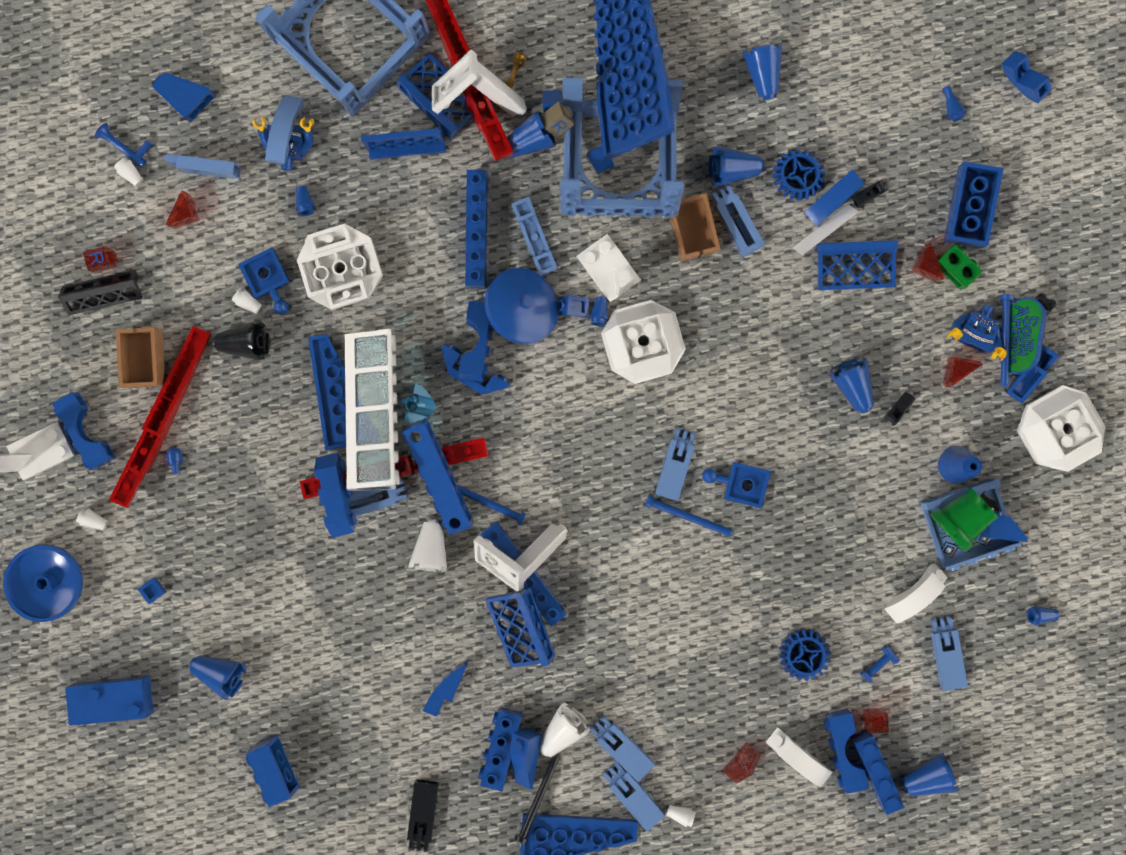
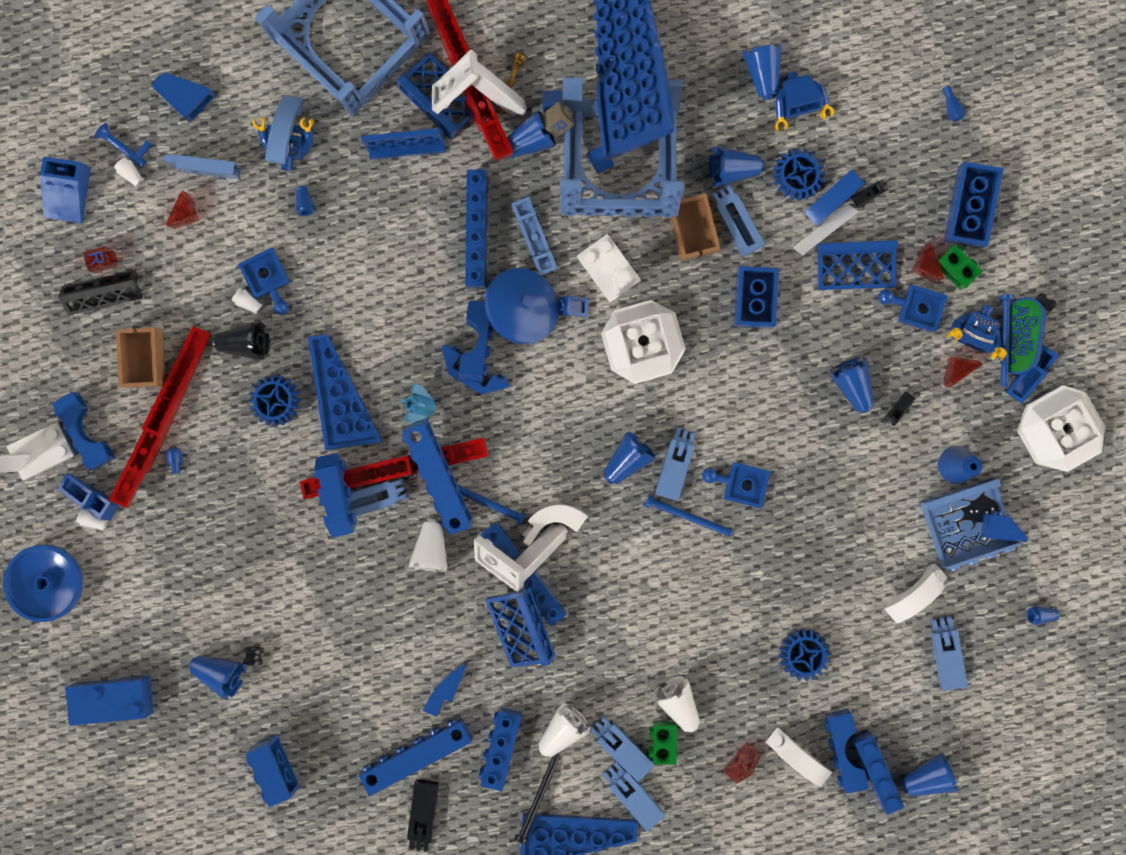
blue plate [137,577,166,604] -> none
white piece [297,224,383,310] -> none
window [345,329,399,491] -> none
blue slope [510,728,542,790] -> none
blue cone [589,297,608,326] -> none
white cone [666,805,696,827] -> none
blue piece [860,645,900,683] -> none
clear red brick [863,708,889,734] -> none
green piece [930,488,998,552] -> none
blue brick [1001,51,1052,104] -> none
none -> blue slope [40,156,91,224]
none -> blue slope [57,473,120,520]
none -> black wheel [243,646,264,666]
none -> blue gear [248,375,301,426]
none -> blue piece [358,718,473,797]
none -> white arch [523,504,588,546]
none -> blue cone [604,431,655,484]
none -> green brick [649,721,677,765]
none -> white cone [653,676,700,732]
none -> blue brick [733,266,779,329]
none -> blue torso [775,71,834,131]
none -> blue plate [878,284,948,333]

